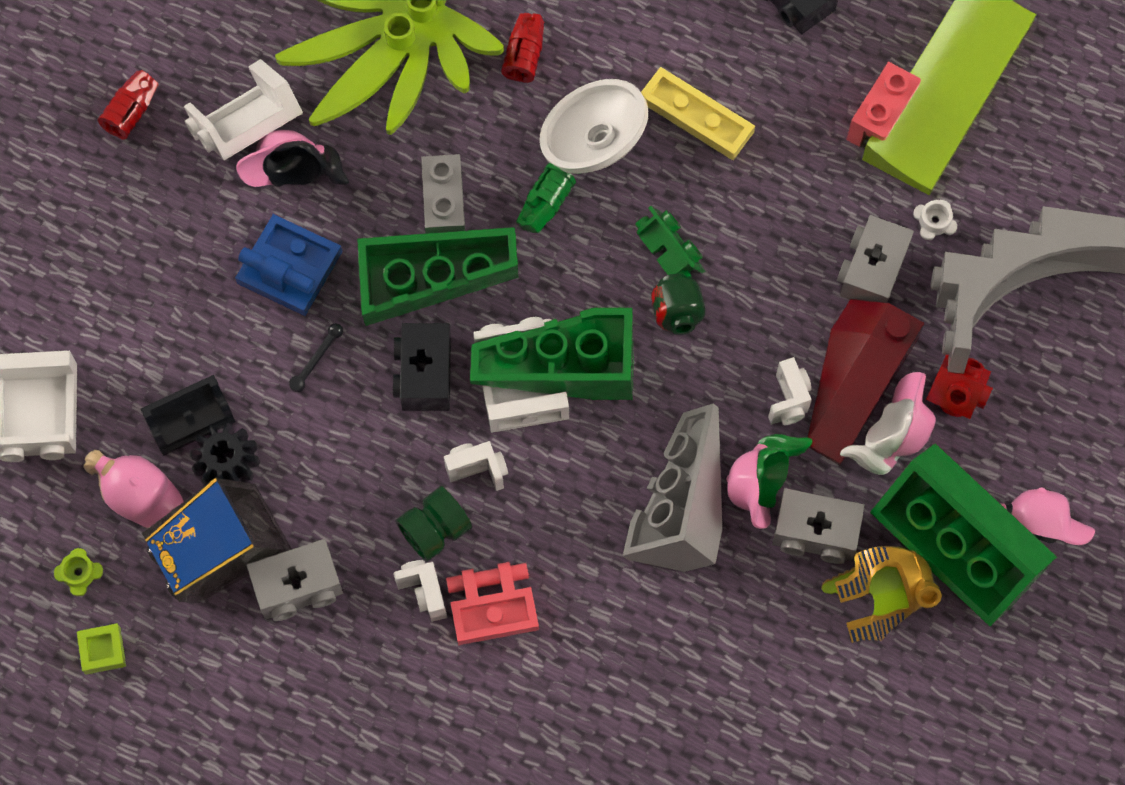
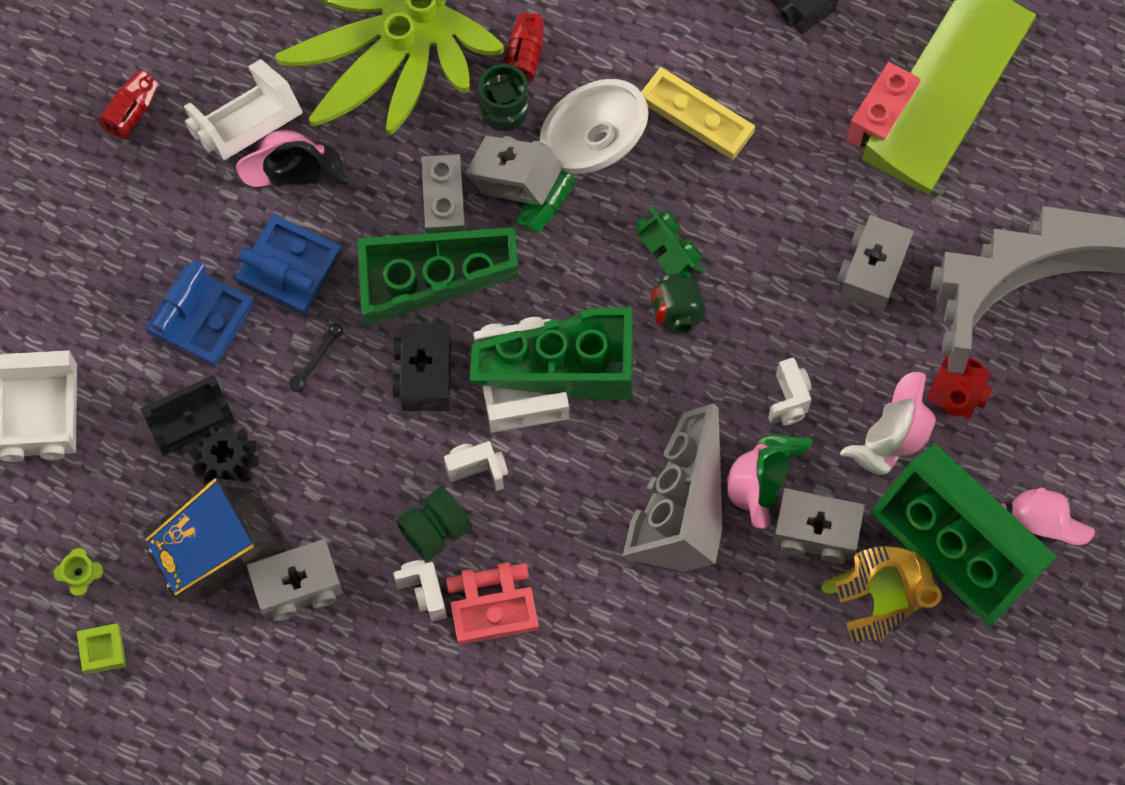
bright pink hair [83,450,184,530] -> none
dark red wedge [807,299,924,466] -> none
white plate [913,200,957,240] -> none
none -> blue plate [145,260,255,368]
none -> light grey brick [465,136,562,206]
none -> dark green wheel [478,64,529,132]

